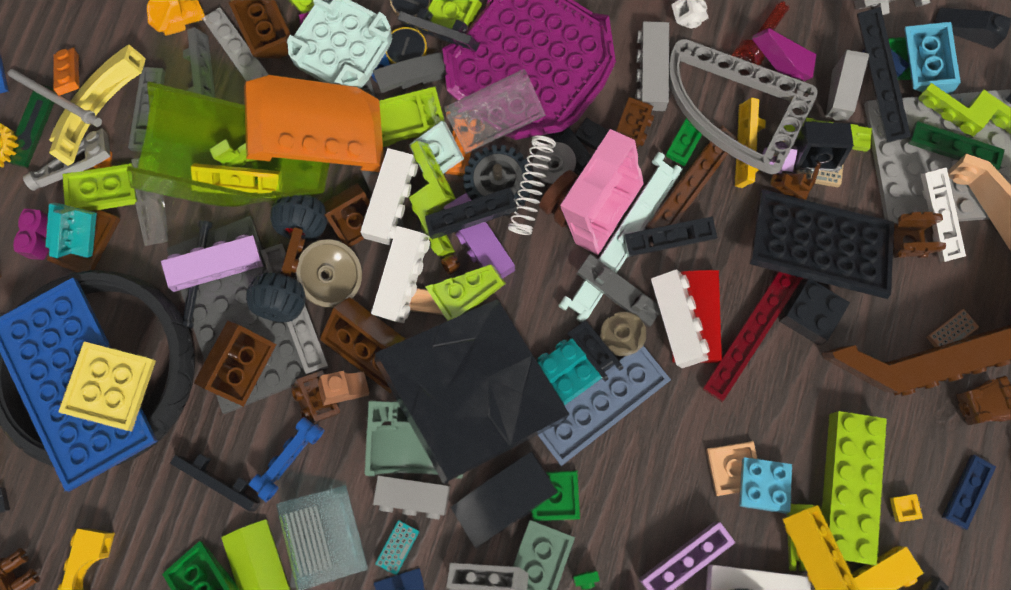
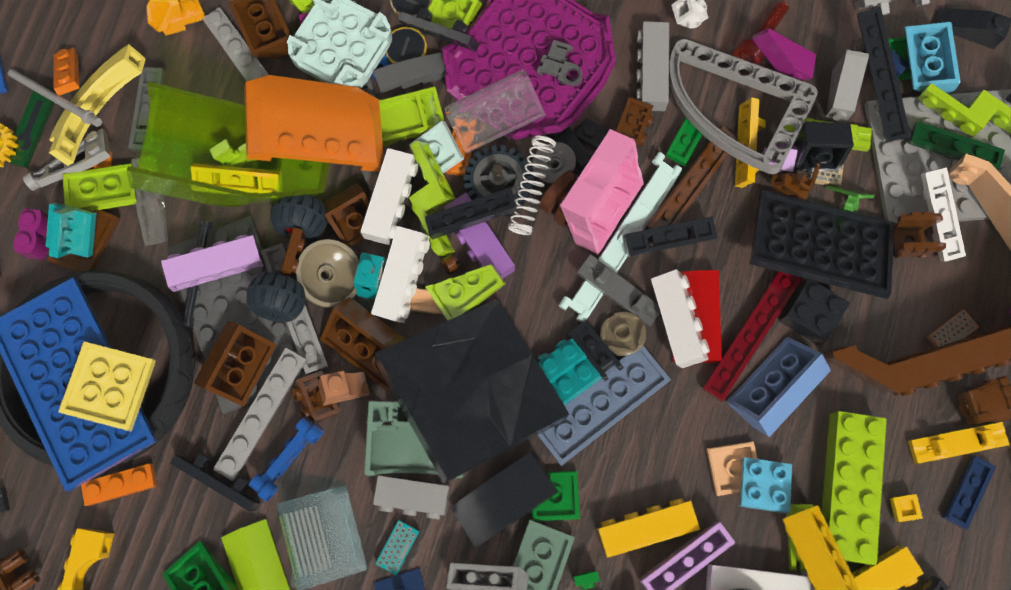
dark grey hinge [183,27,217,115] -> none
none -> orange plate [81,464,158,506]
none -> light grey plate [213,347,307,481]
none -> teal torso [354,253,387,300]
none -> dark grey piece [537,40,583,87]
none -> yellow brick [597,498,700,558]
none -> medium blue slope [726,337,831,437]
none -> bright green piece [826,185,875,212]
none -> yellow hinge [908,422,1010,464]

